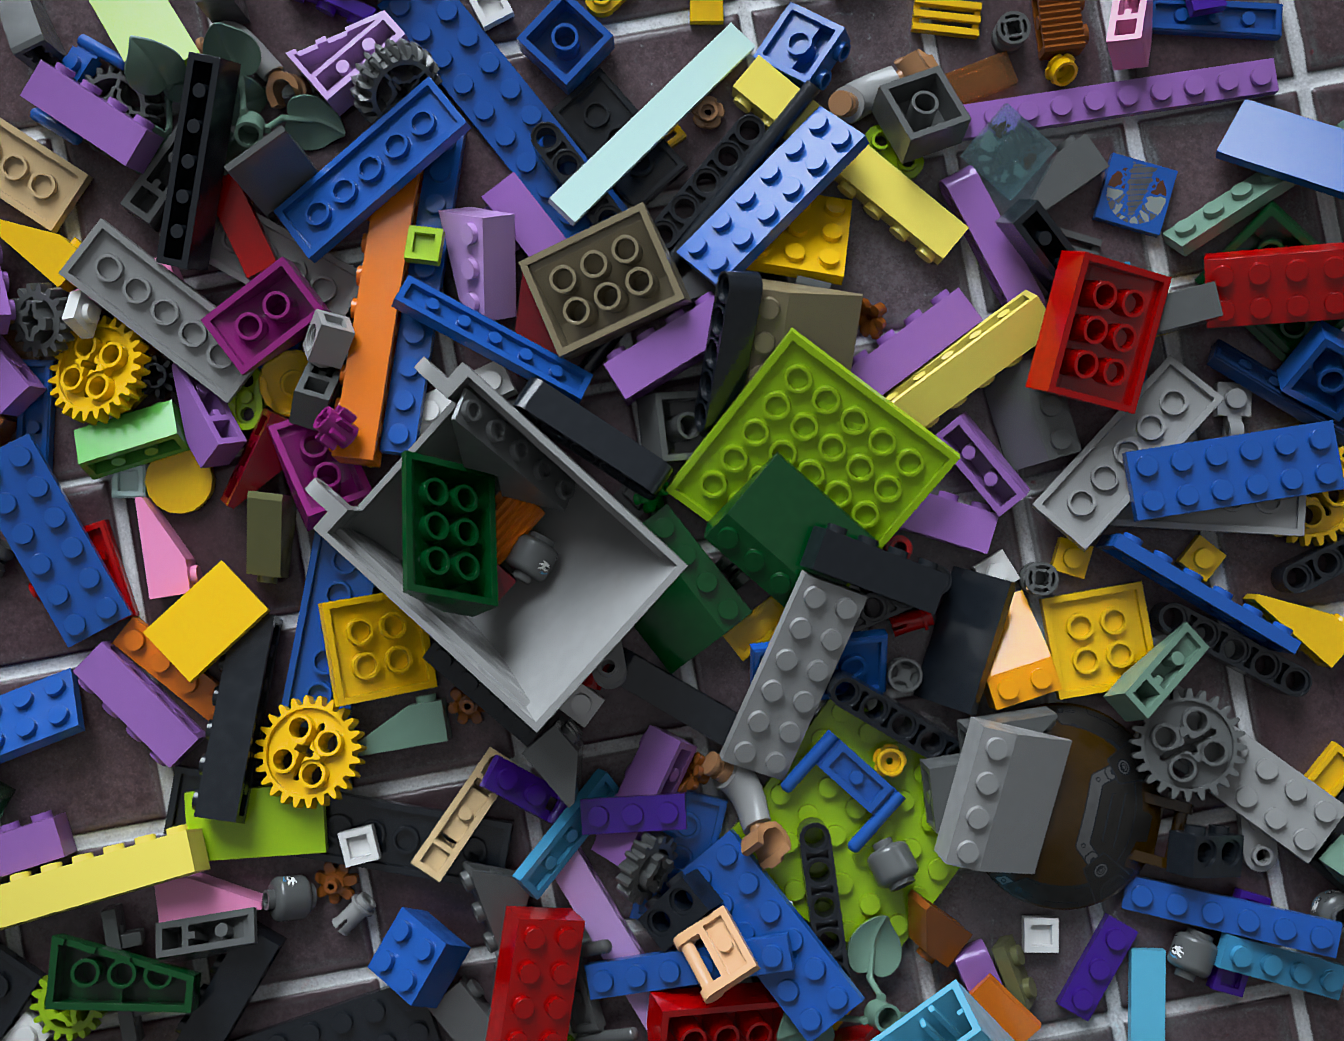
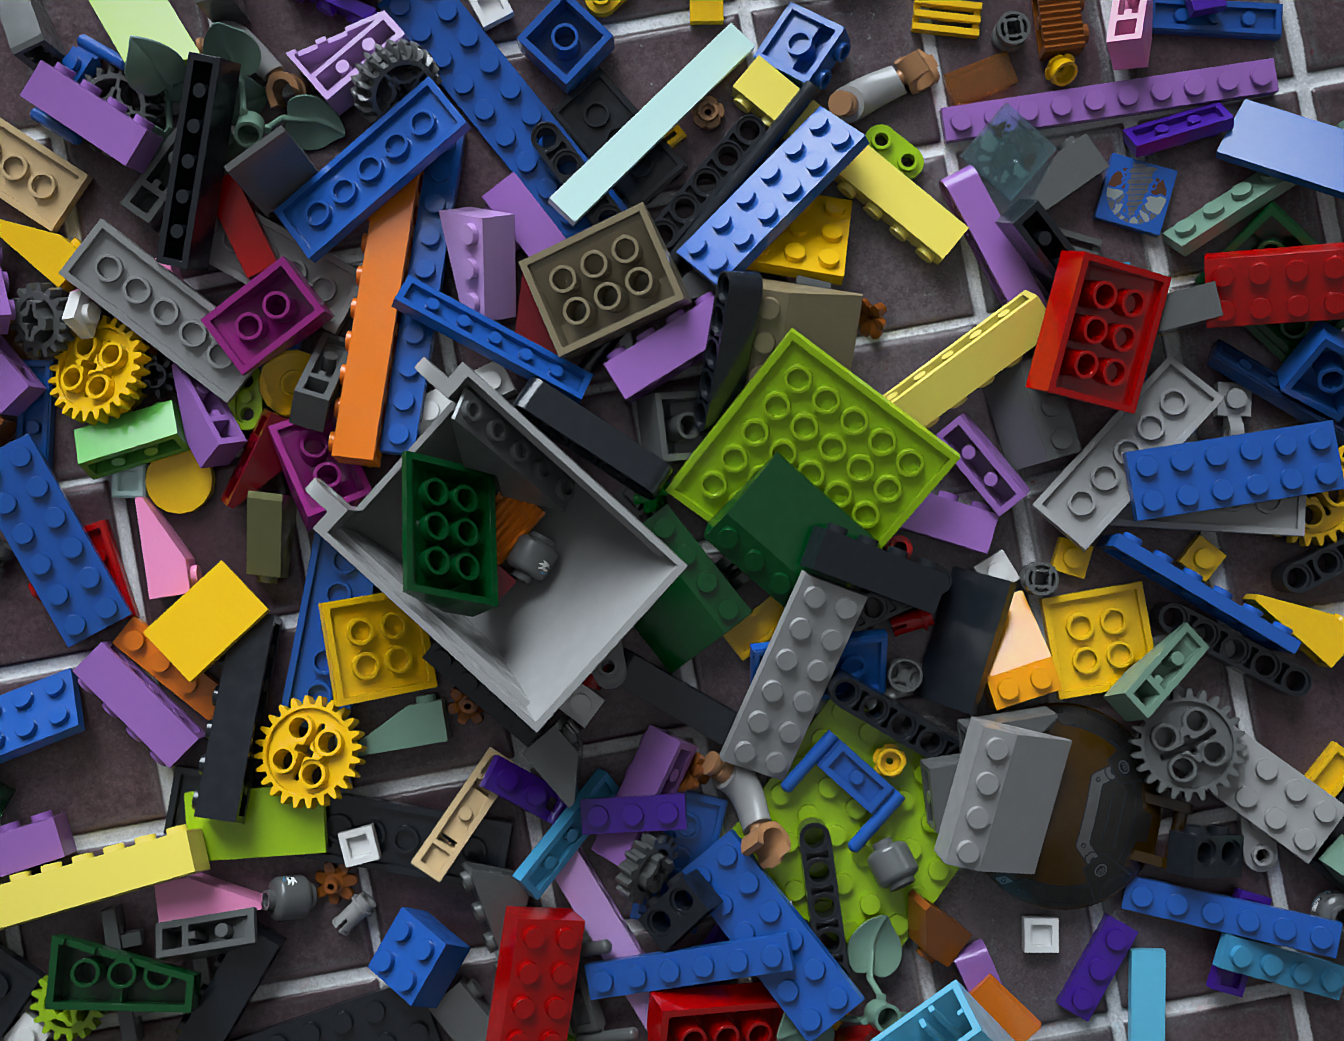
light grey brick [302,309,355,369] -> none
magenta gear [313,405,359,451] -> none
lime plate [404,225,445,266] -> none
light nougat plate [673,905,761,1004] -> none
medium lavender brick [851,287,983,395] -> none
dark grey brick [871,65,971,164] -> none
olive plate [991,934,1037,1010] -> none
dark grey head [1167,927,1218,982] -> none
none -> dark purple plate [1123,101,1234,158]

